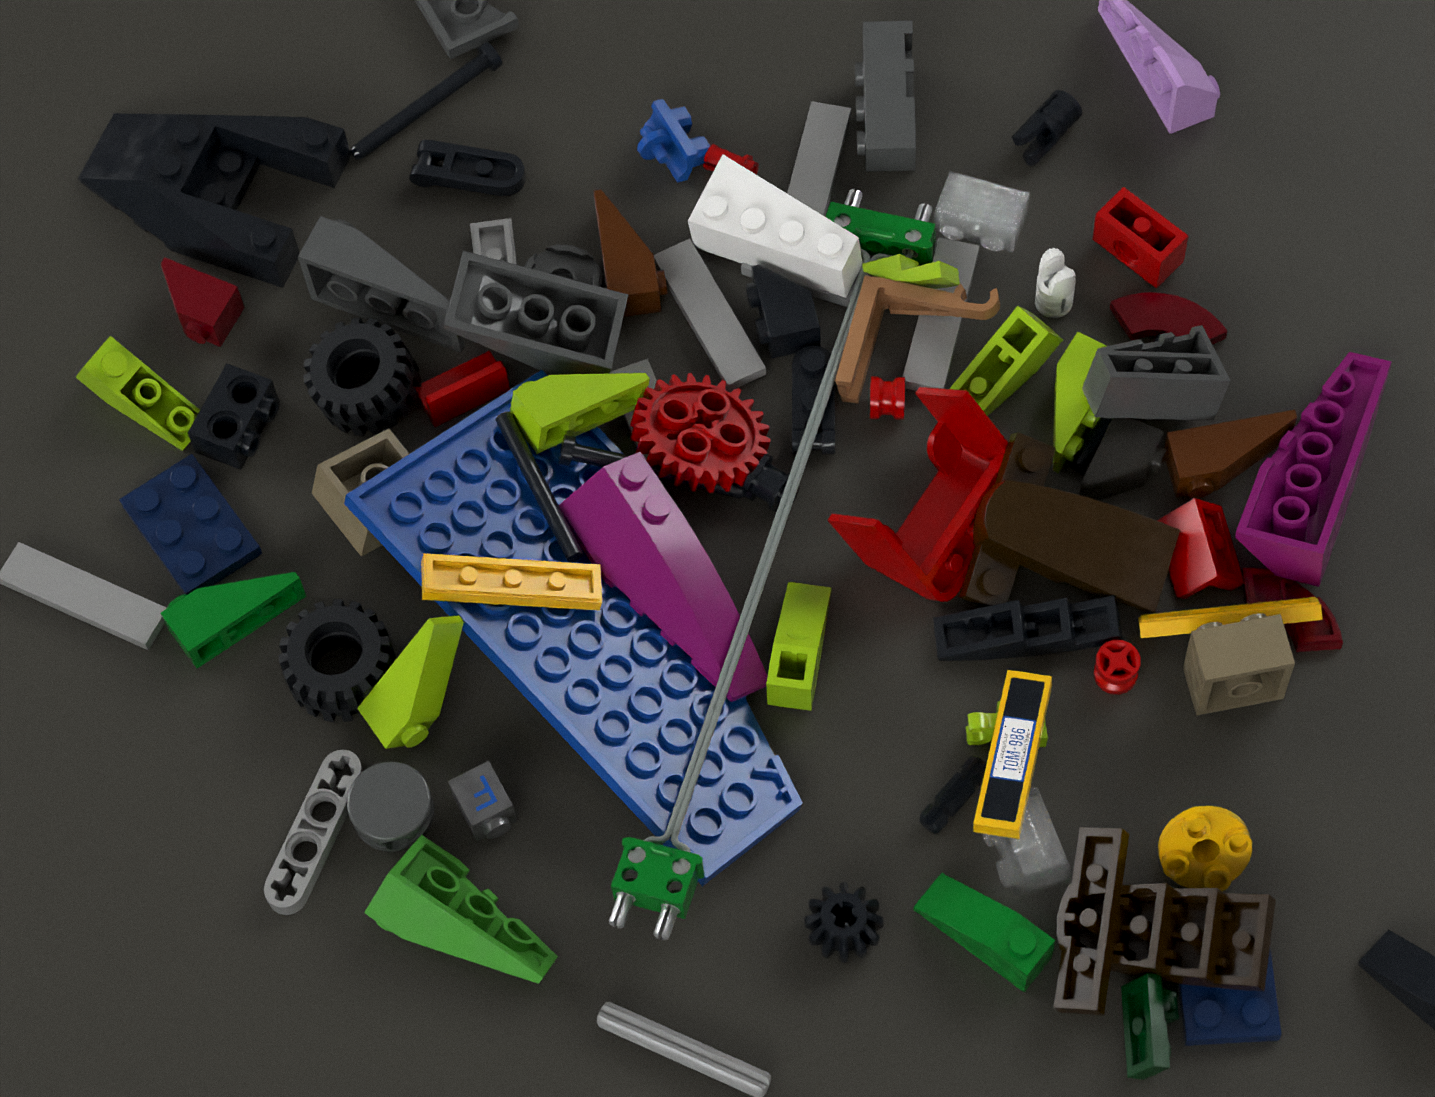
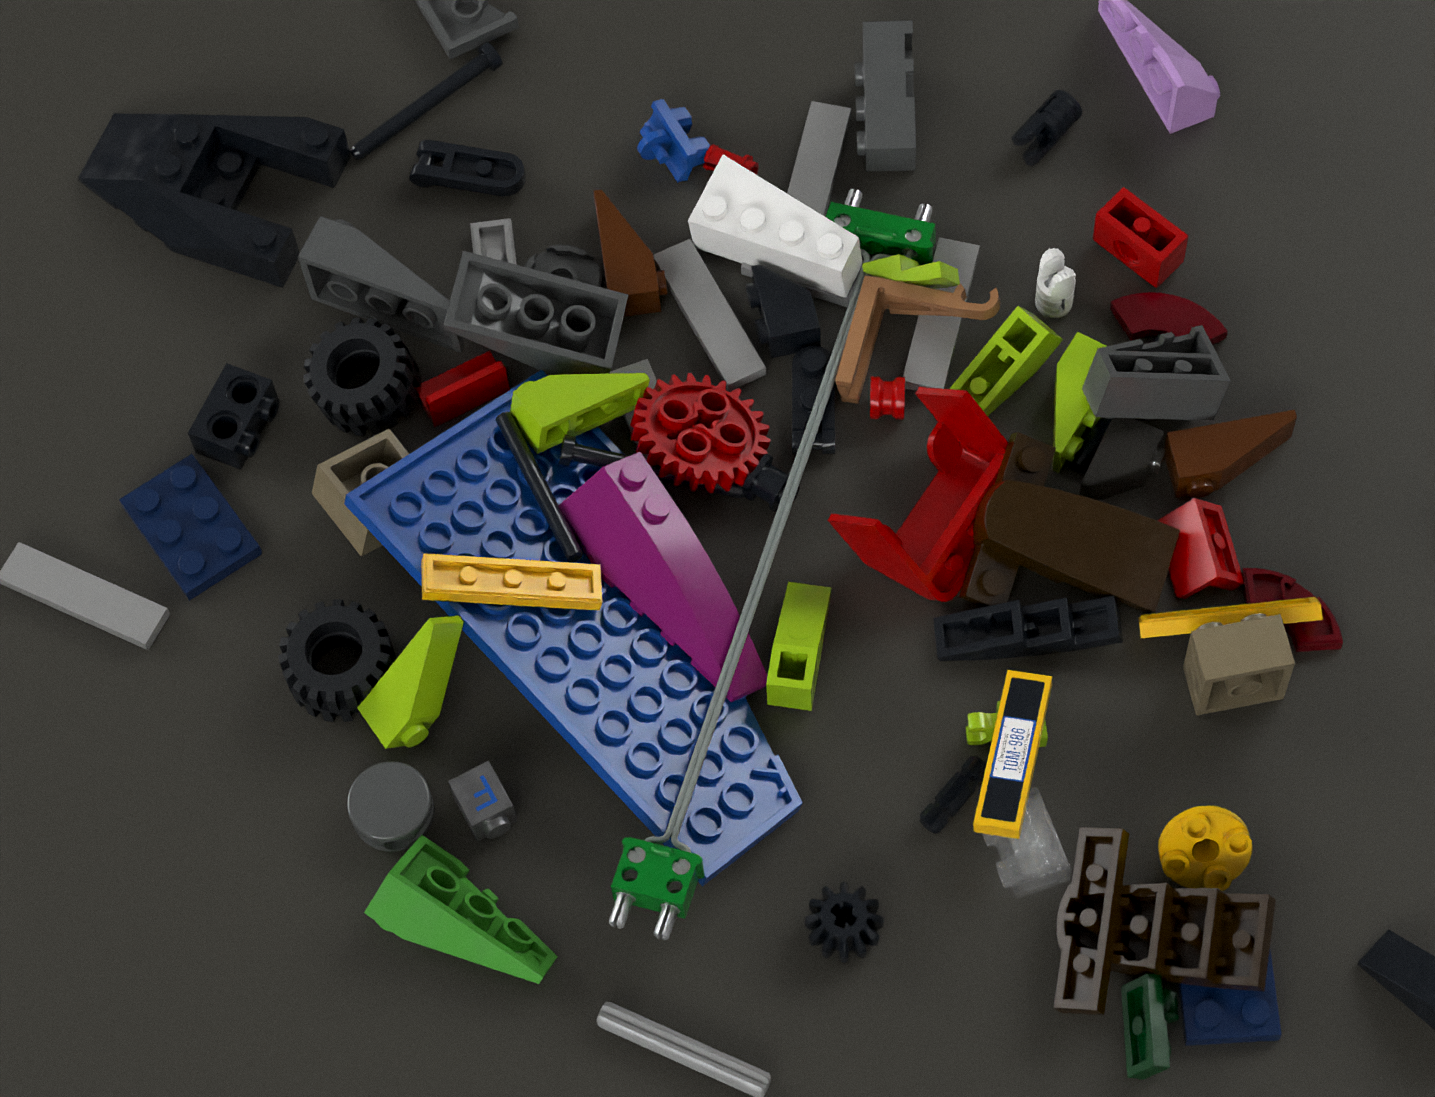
lime slope [76,336,200,451] -> none
green slope [160,572,307,669] -> none
dark red slope [161,257,245,347] -> none
light grey beam [264,749,364,915] -> none
green slope [913,873,1055,992] -> none
clear brick [934,171,1030,252] -> none
red wheel [1093,640,1141,695] -> none
magenta wedge [1235,352,1392,587] -> none

